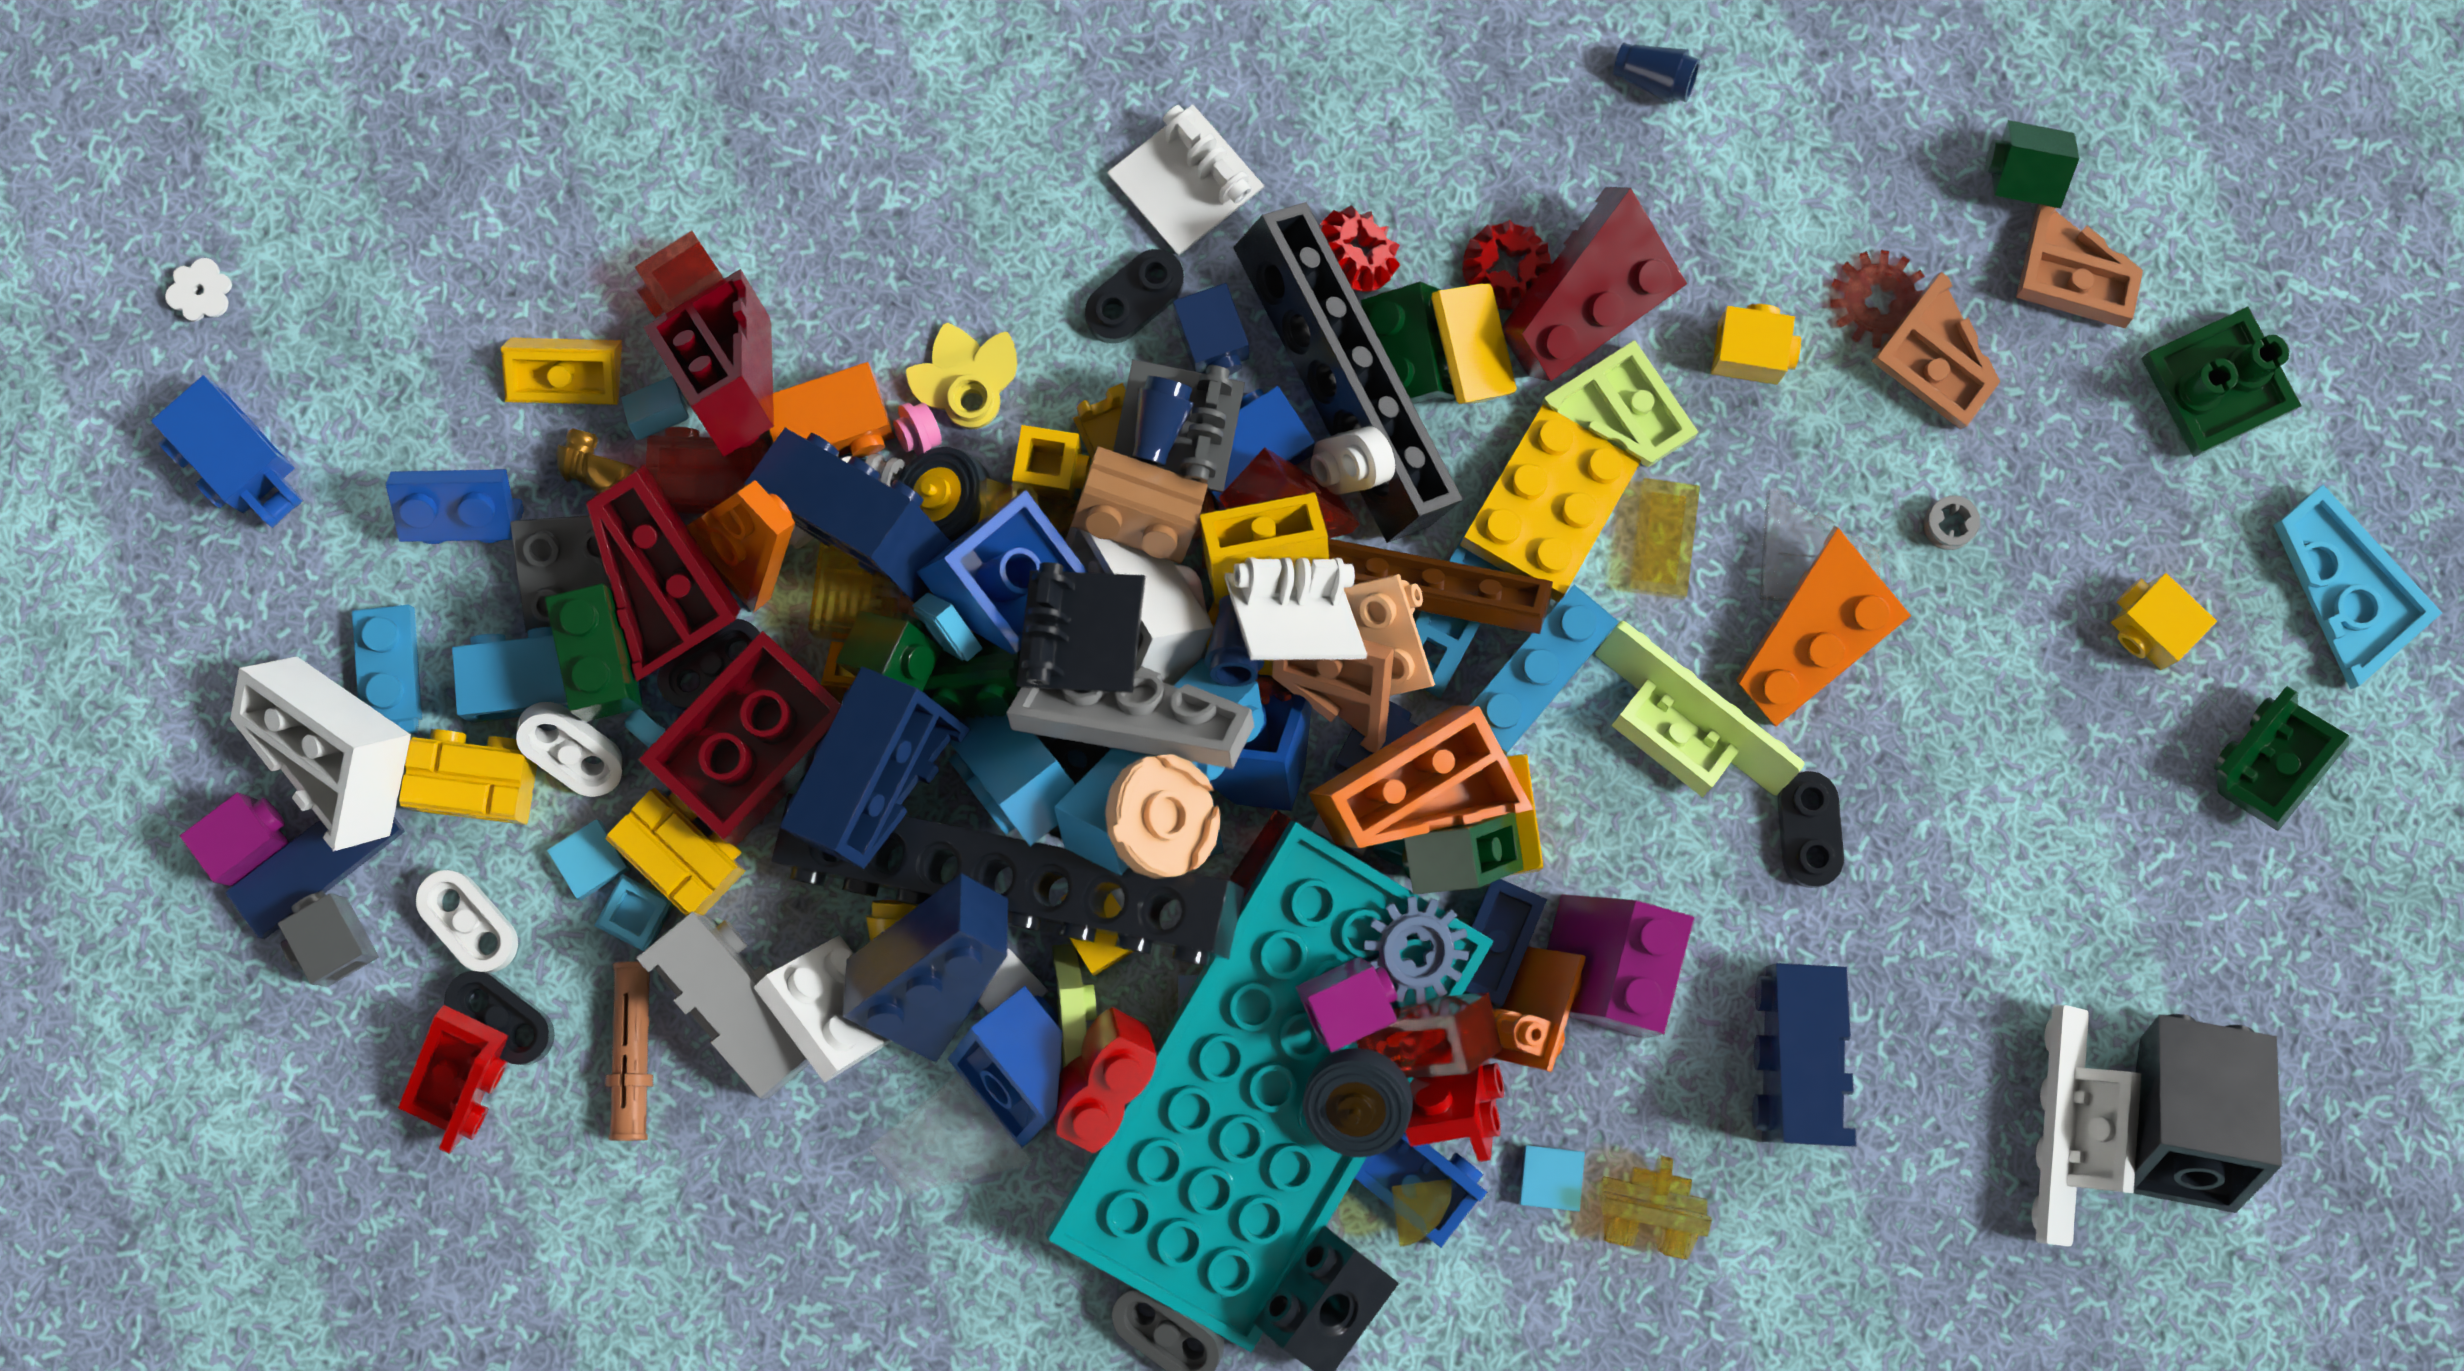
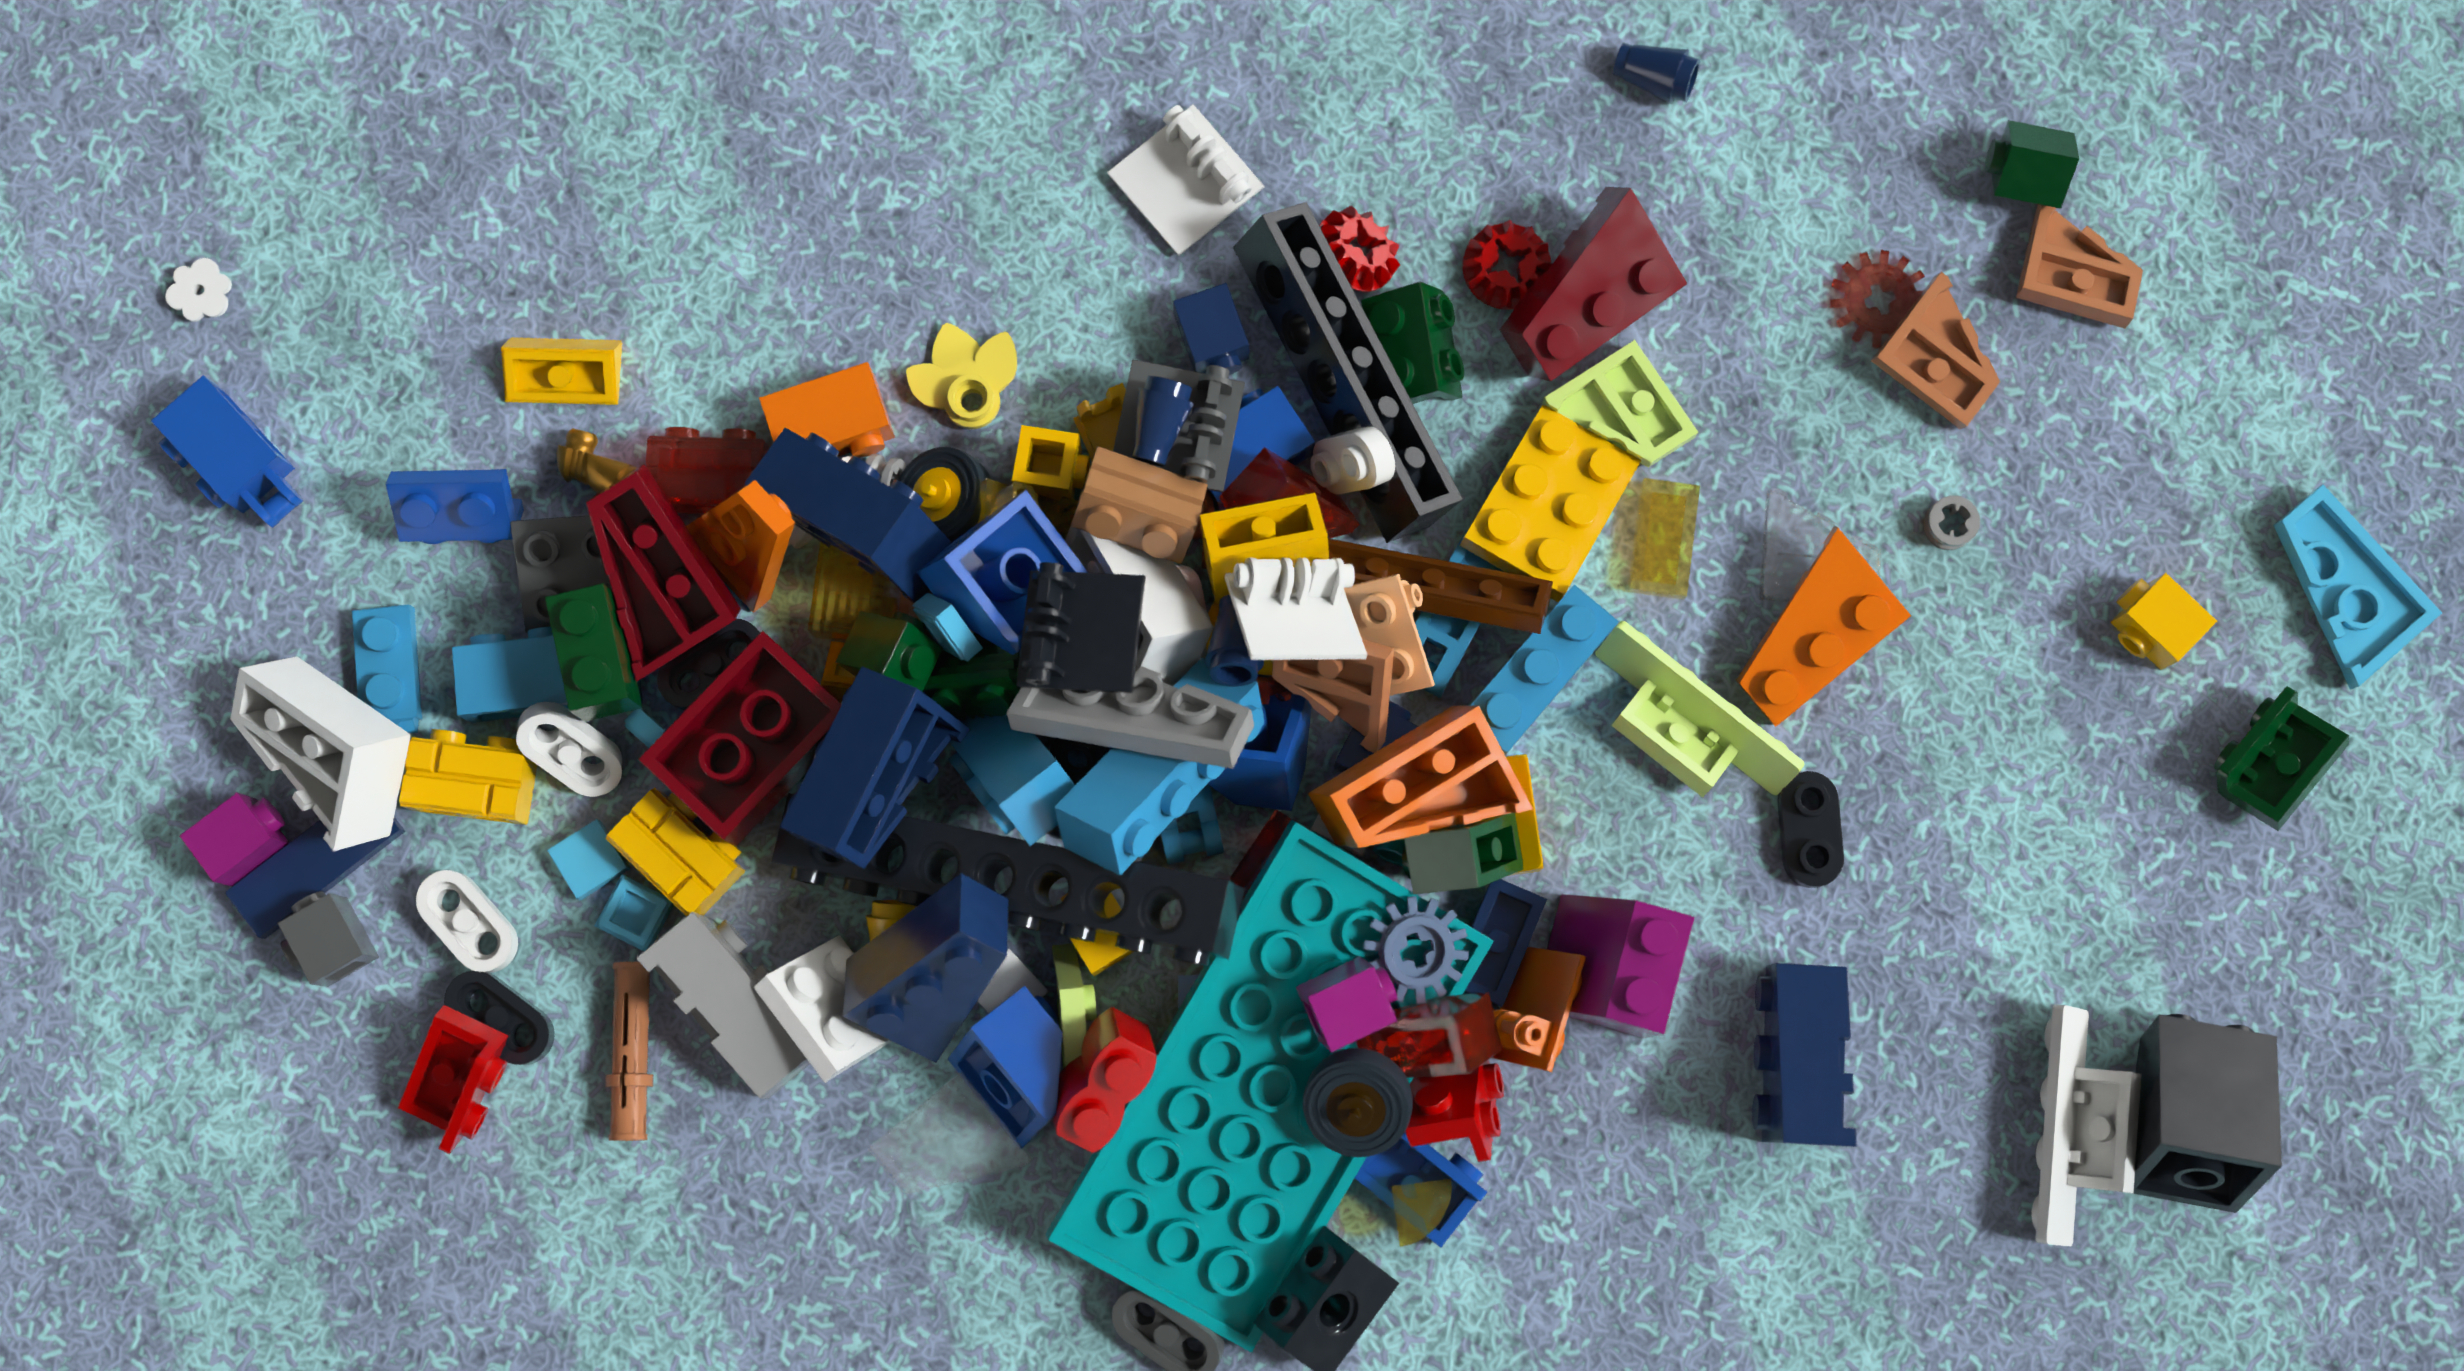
medium azure tile [621,376,689,441] -> none
clear red brick [635,230,724,318] -> none
dark red wedge [643,269,774,457] -> none
bright pink plate [893,402,942,456] -> none
black plate [1085,249,1184,344] -> none
light nougat tile [1105,754,1220,878] -> none
yellow slope [1431,284,1516,404] -> none
medium azure tile [1519,1145,1585,1212] -> none
clear yellow hips [1599,1155,1712,1260] -> none
yellow brick [1711,304,1801,385] -> none
dark green plate [2141,306,2302,458] -> none

